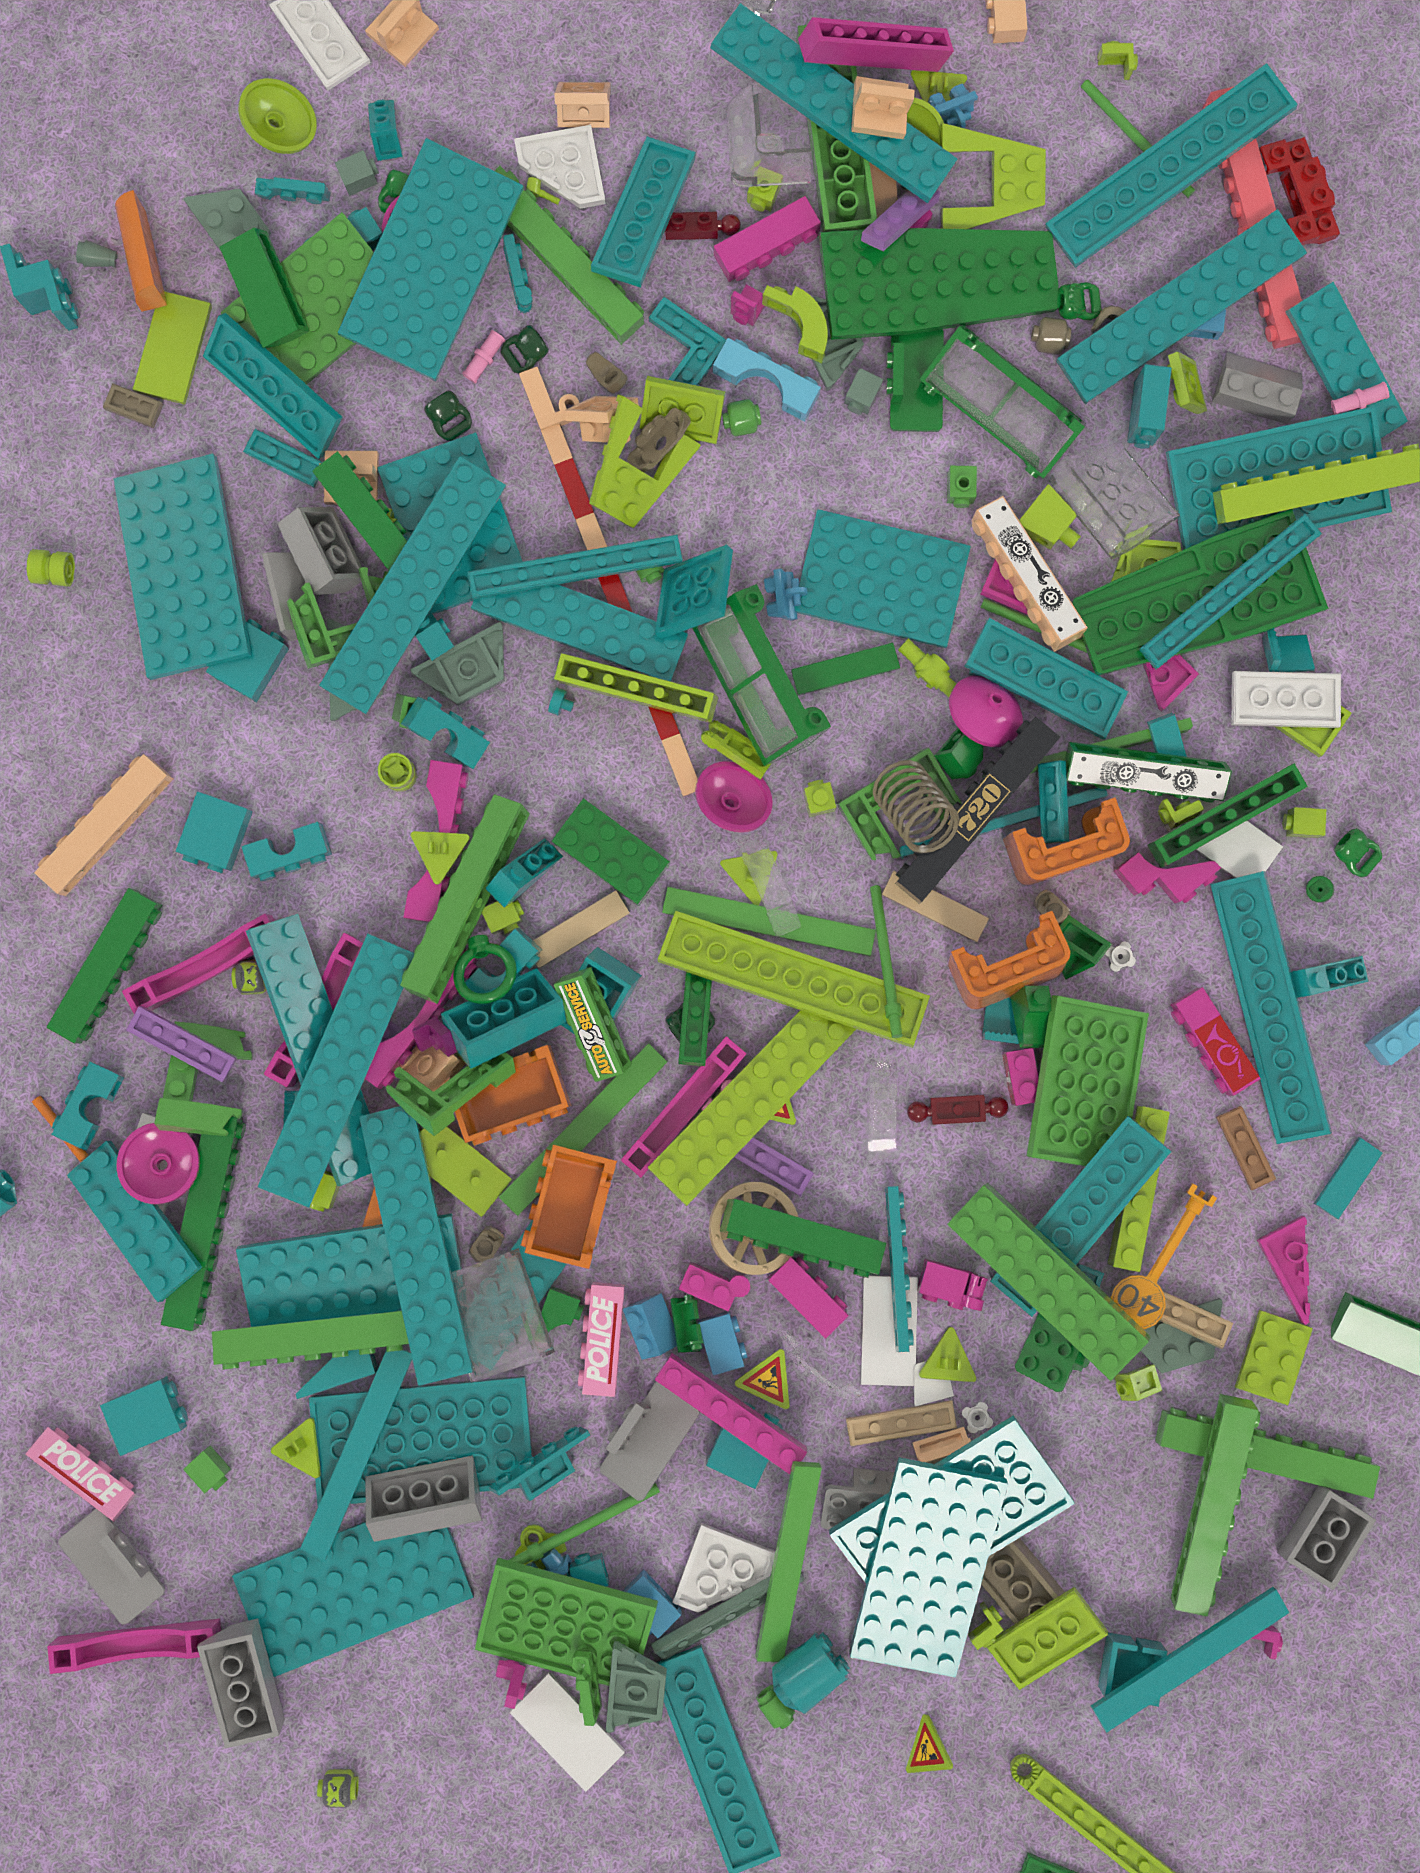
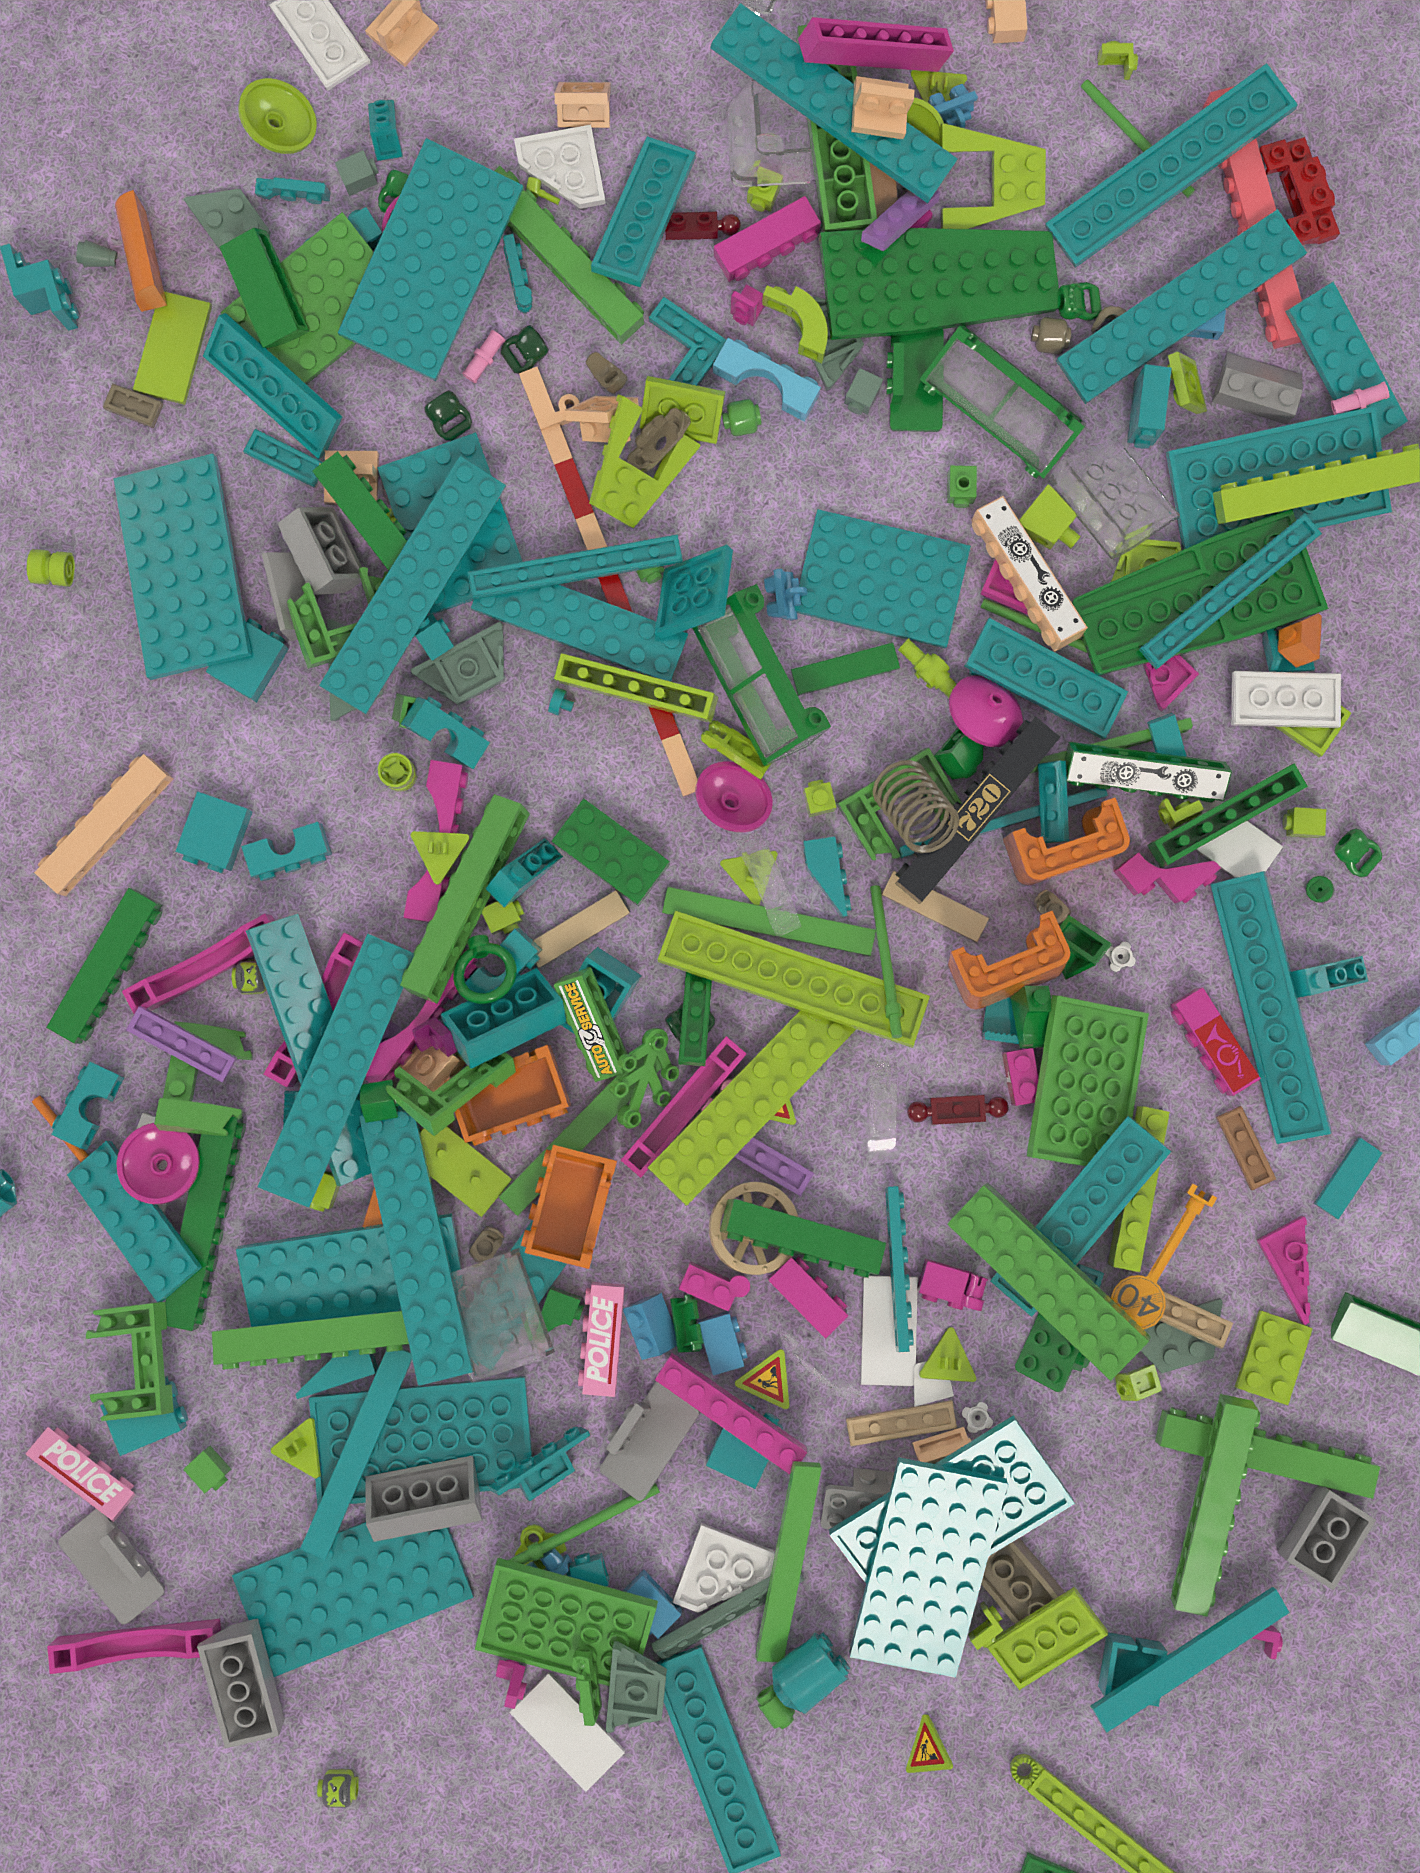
none -> bright green wedge [86,1302,174,1421]
none -> green brick [360,1080,400,1123]
none -> bright green plant [609,1028,679,1129]
none -> teal slope [803,837,851,918]
none -> orange slope [1278,613,1322,668]

